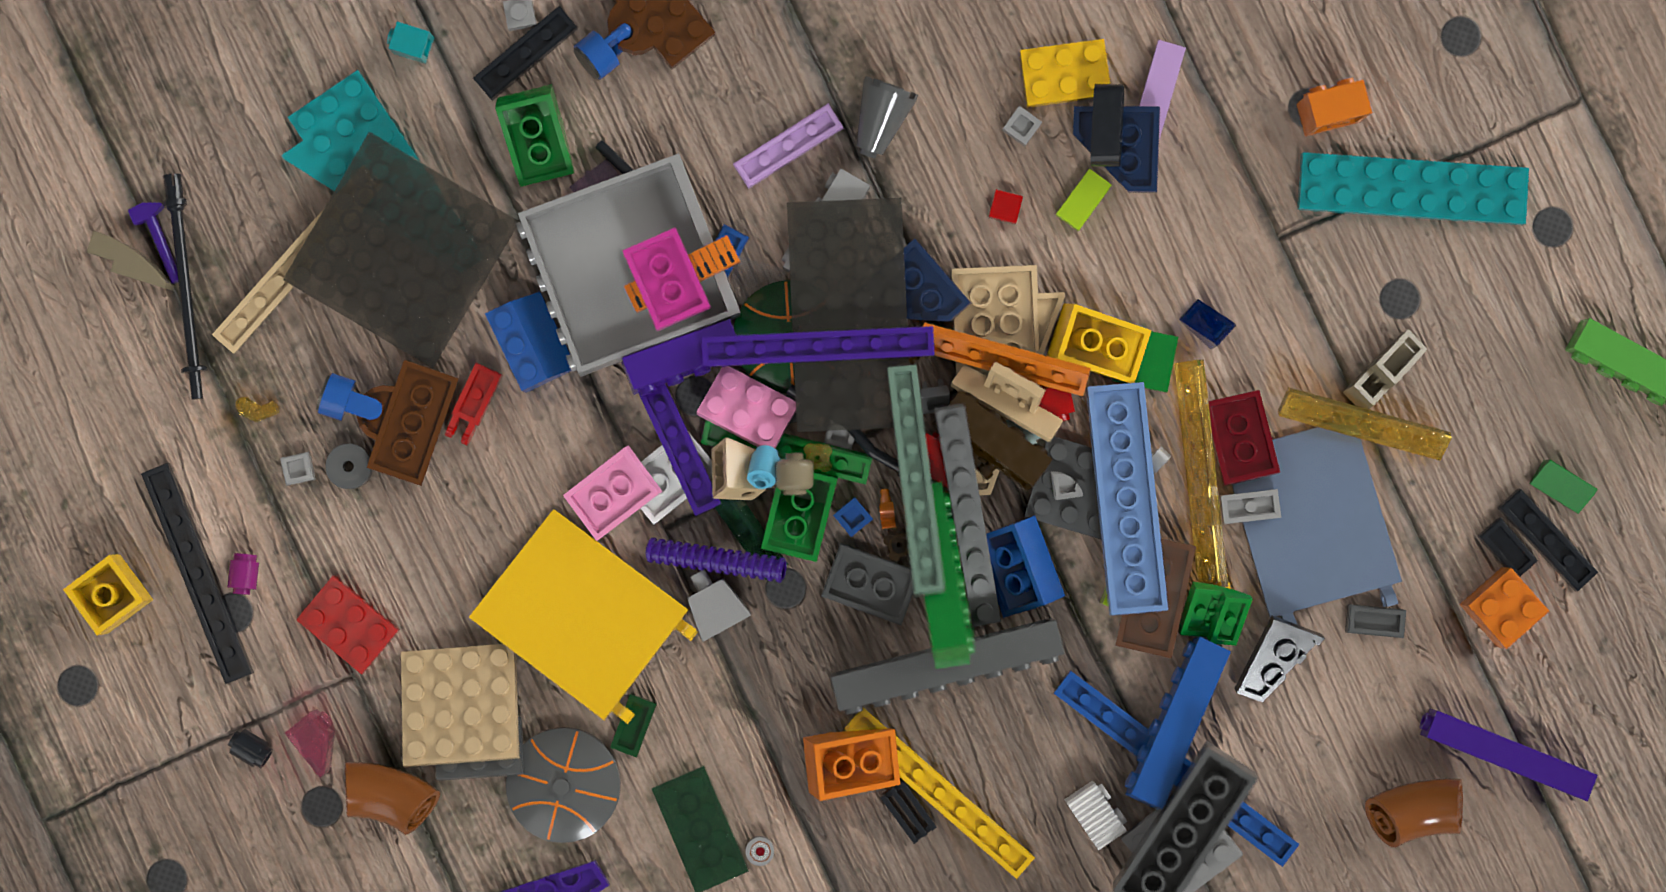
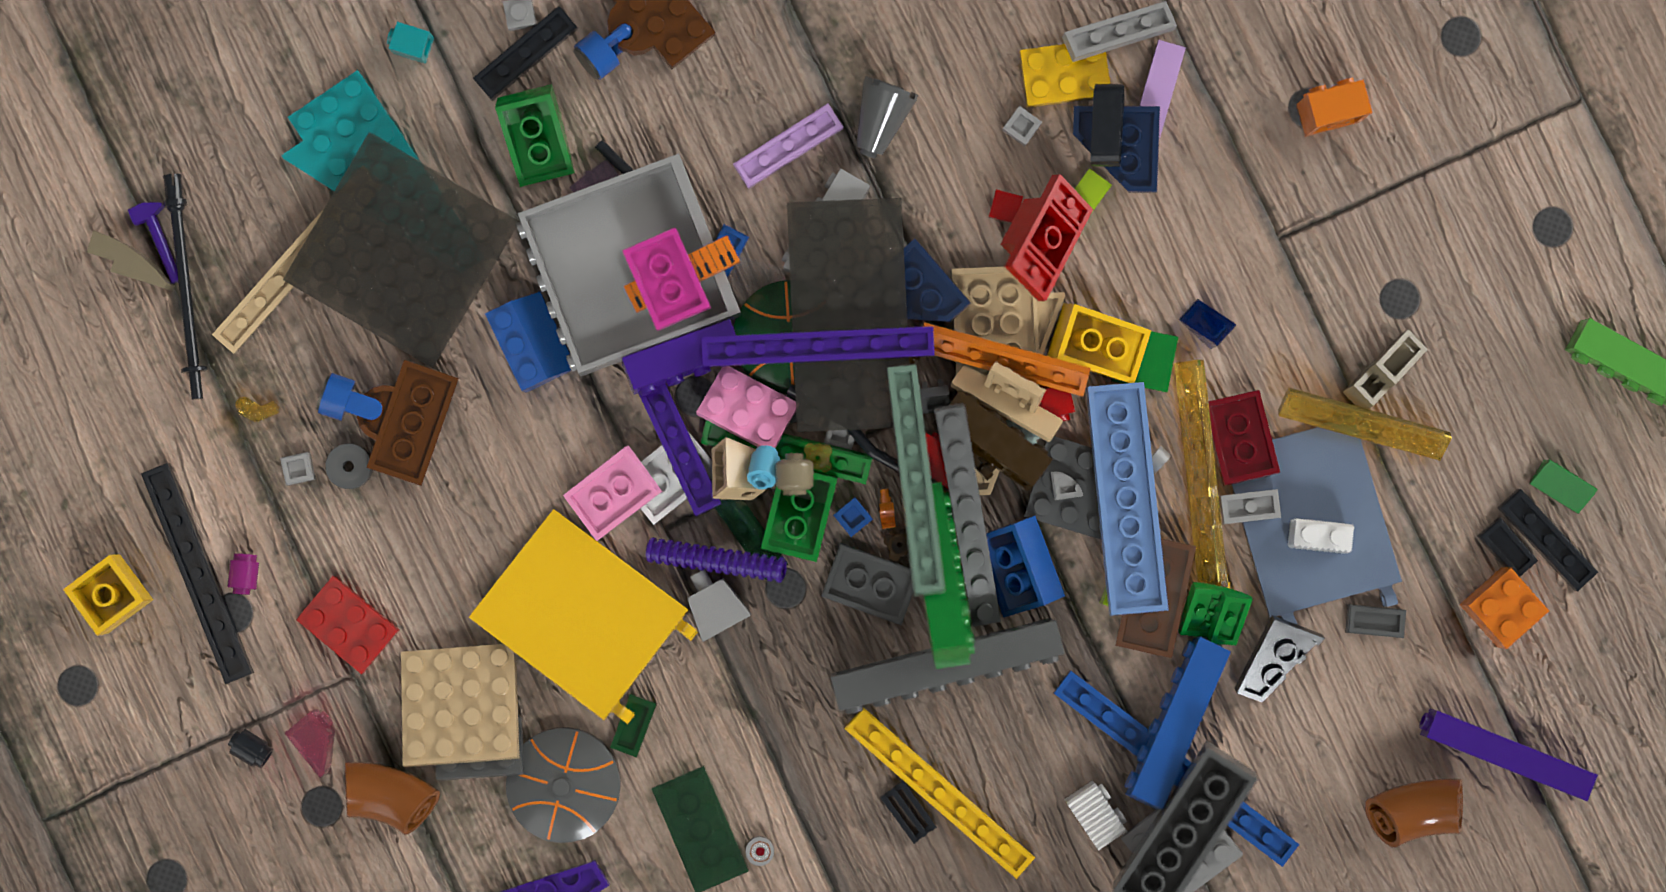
red hinge [445,362,503,446] -> none
orange slope [803,728,901,801] -> none
teal plate [1297,152,1529,226] -> none
none -> red brick [1000,174,1093,301]
none -> light grey plate [1062,1,1177,62]
none -> white brick [1288,519,1354,554]

